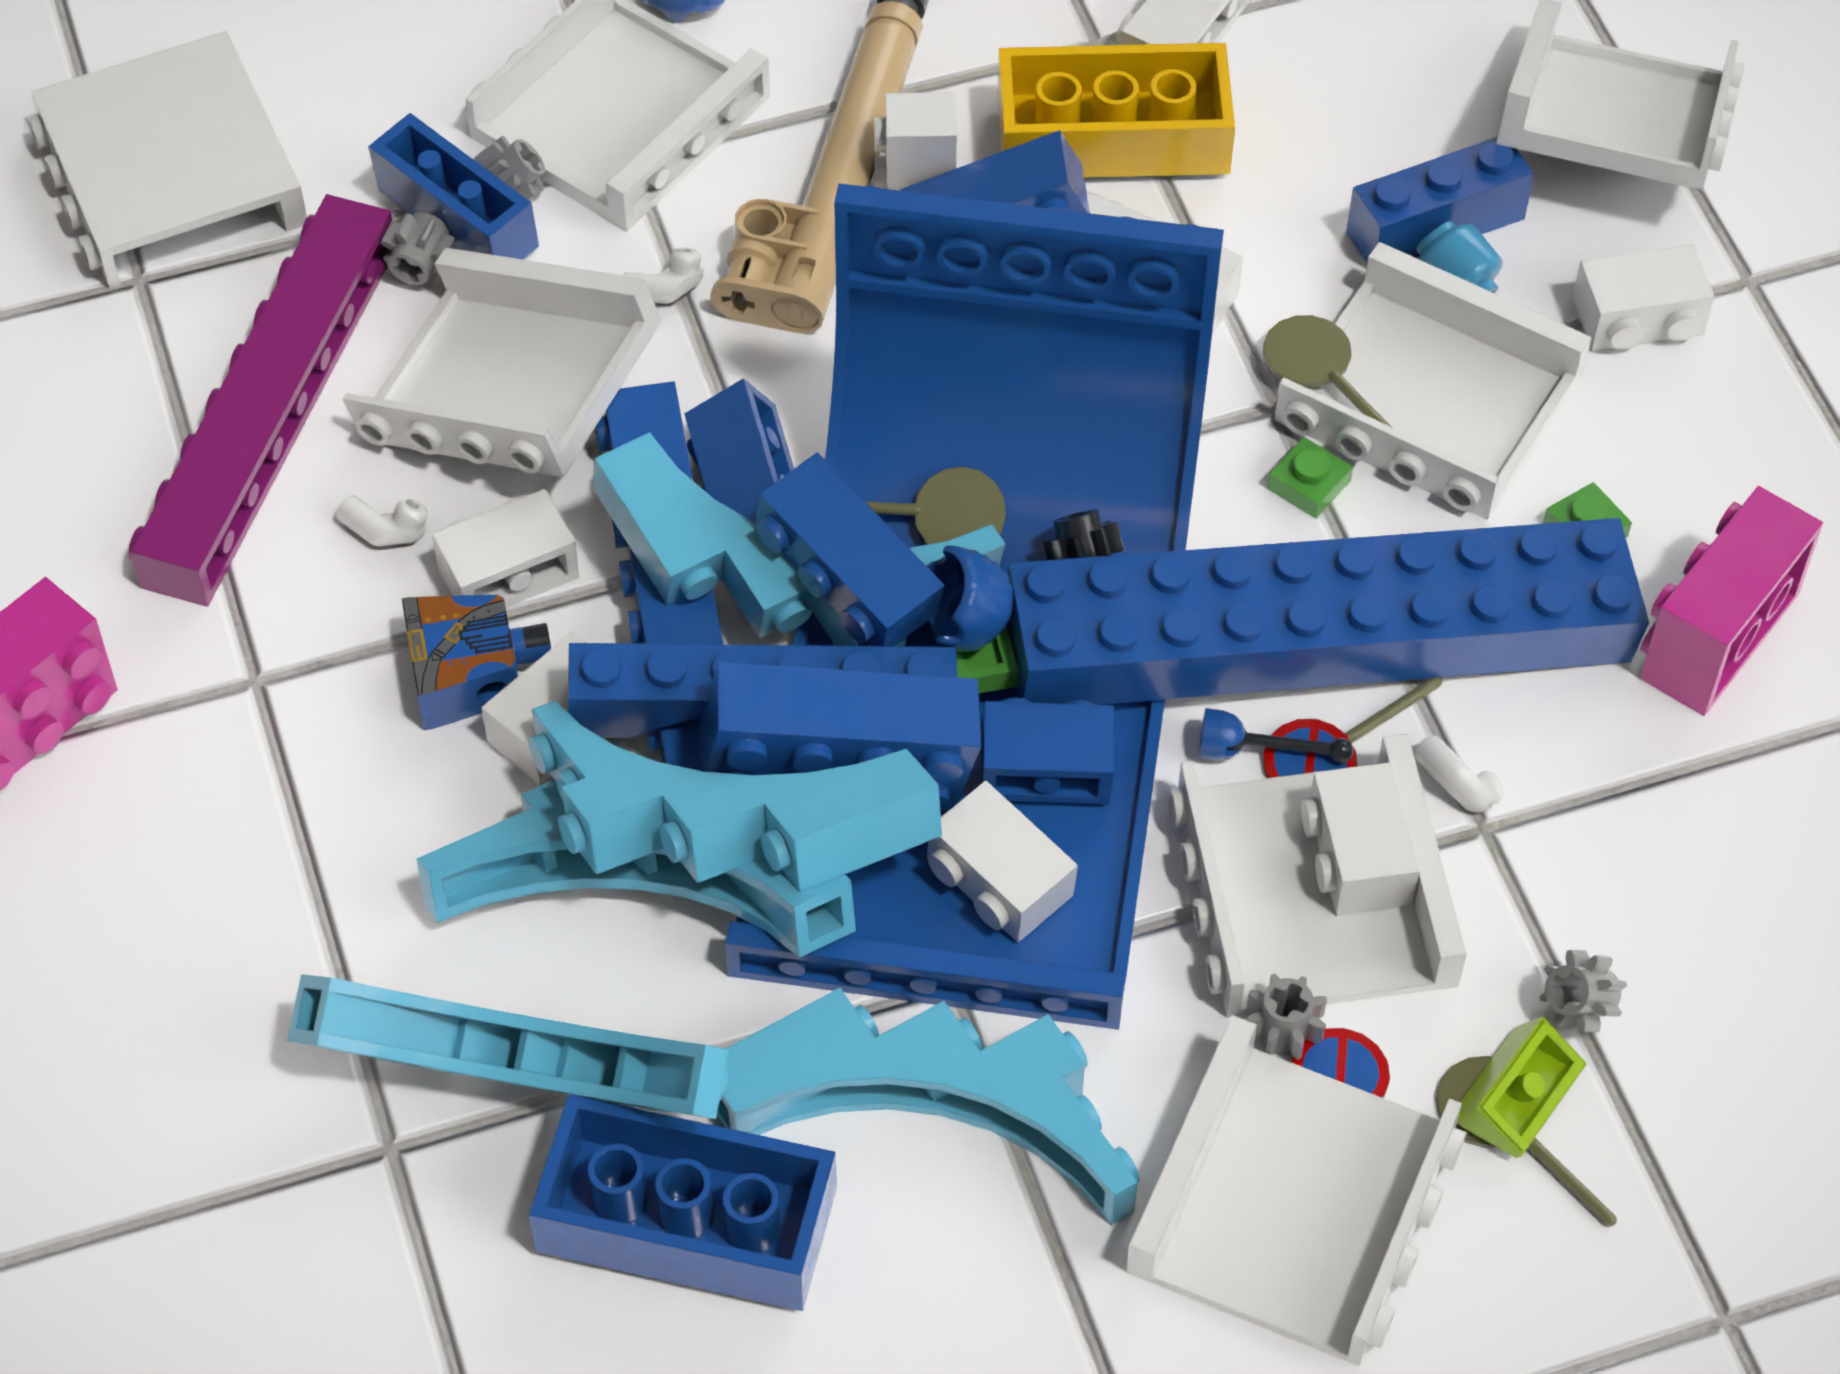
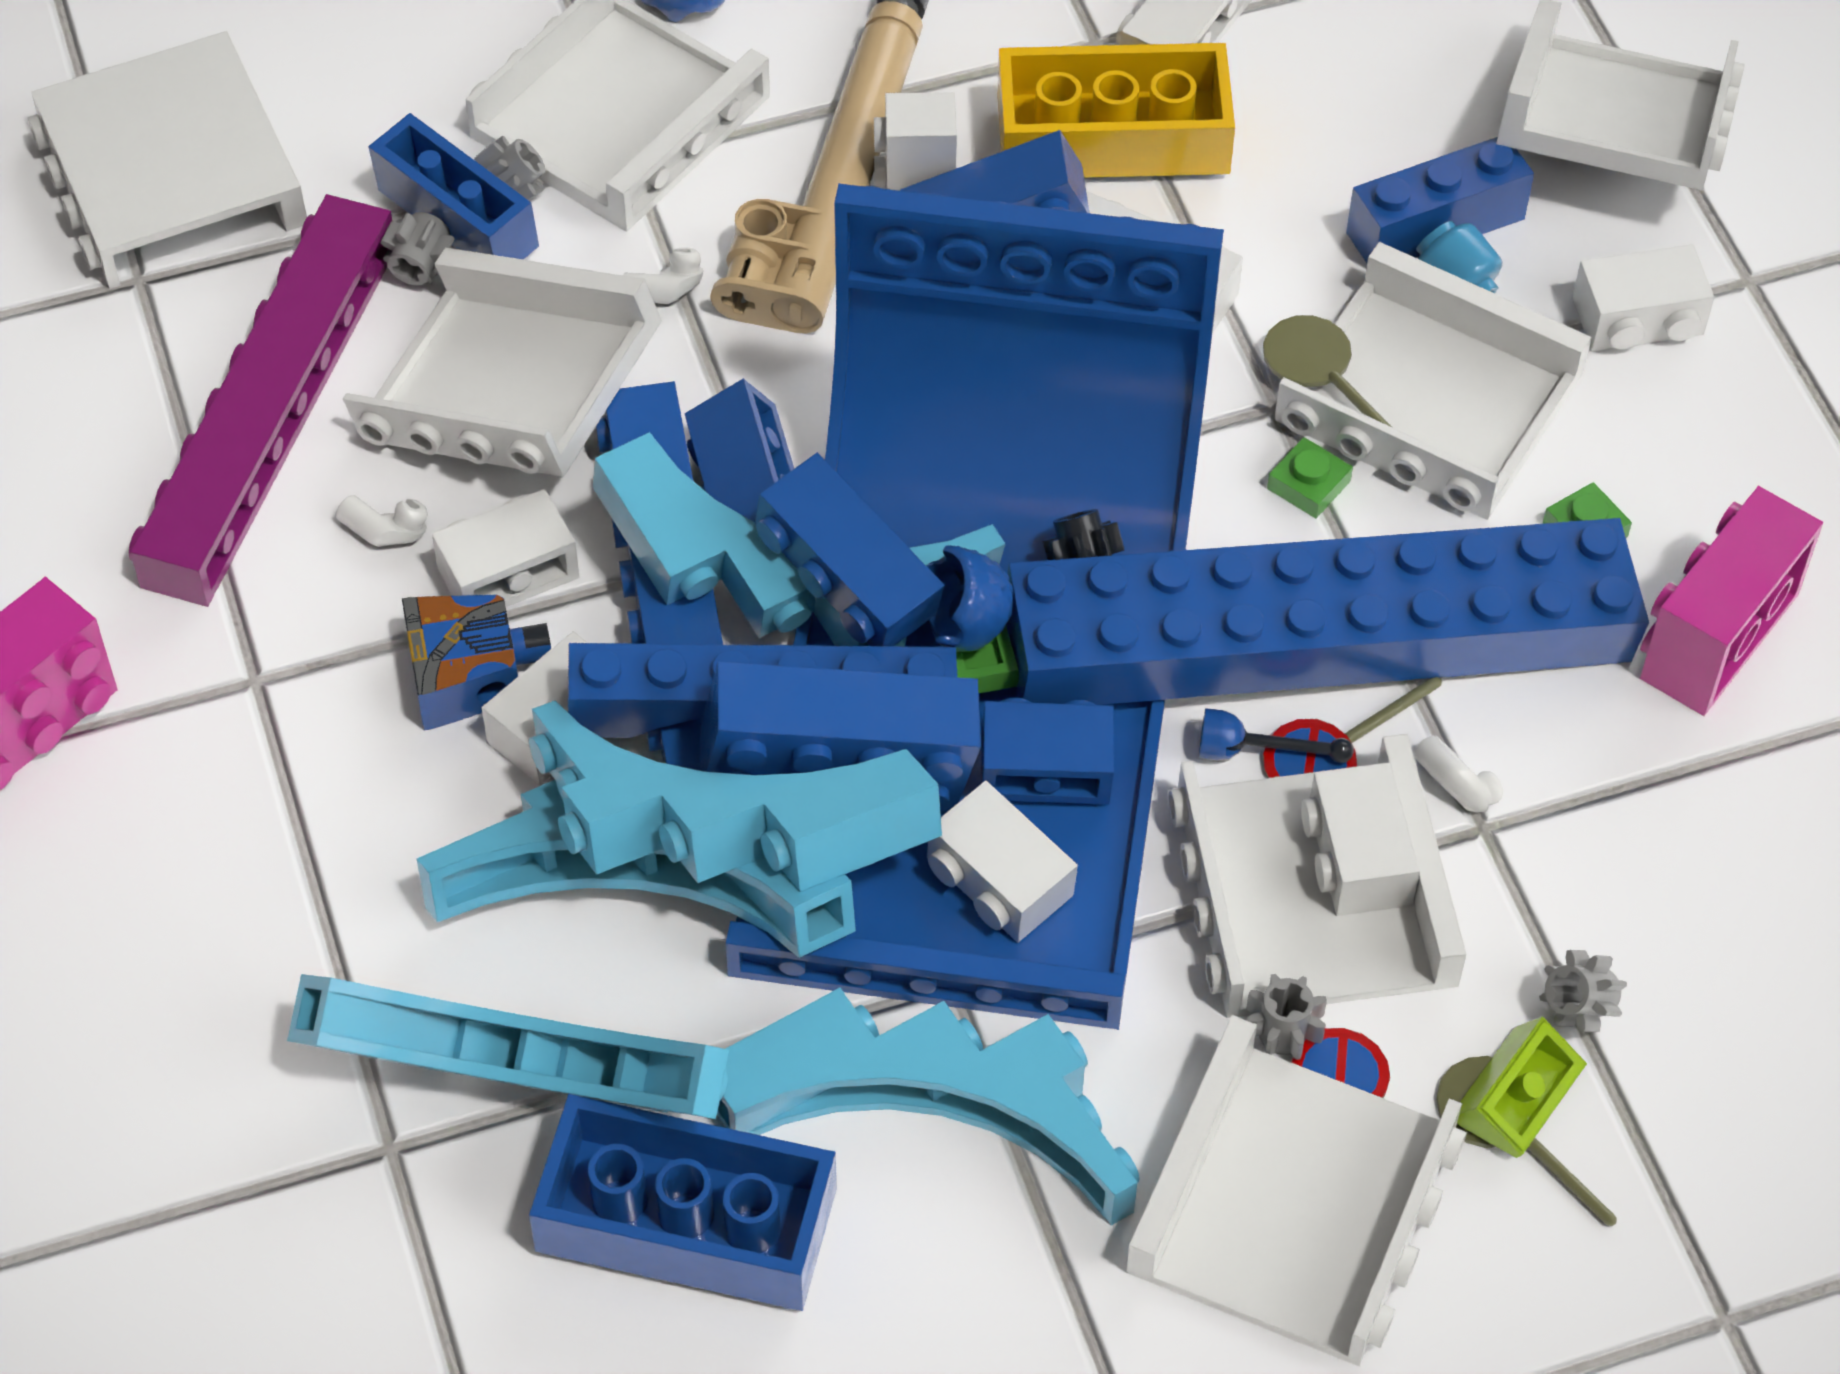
olive piece [865,467,1006,545] -> none

